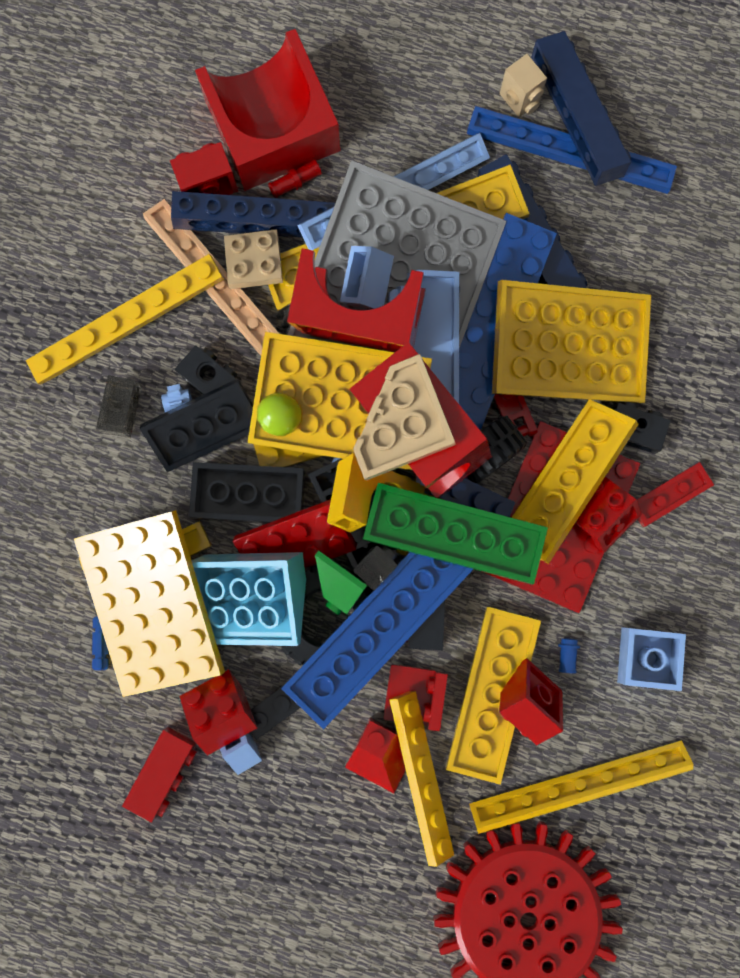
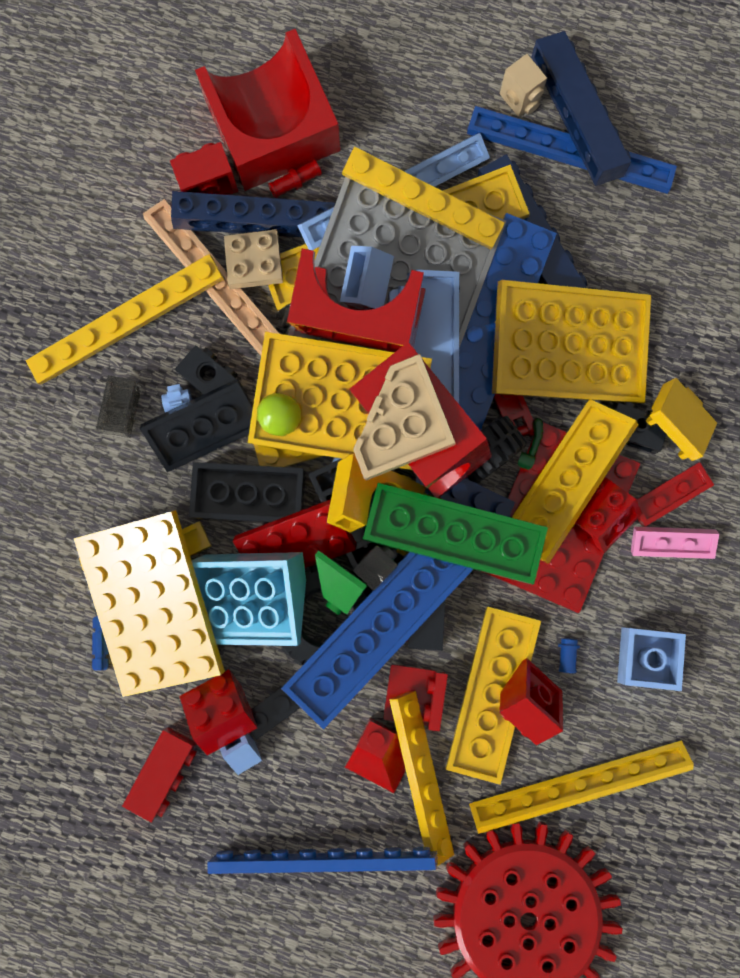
none -> blue plate [207,847,438,874]
none -> yellow plate [342,146,505,250]
none -> dark green piece [518,418,543,470]
none -> bright pink plate [631,527,719,559]
none -> yellow piece [646,378,717,461]

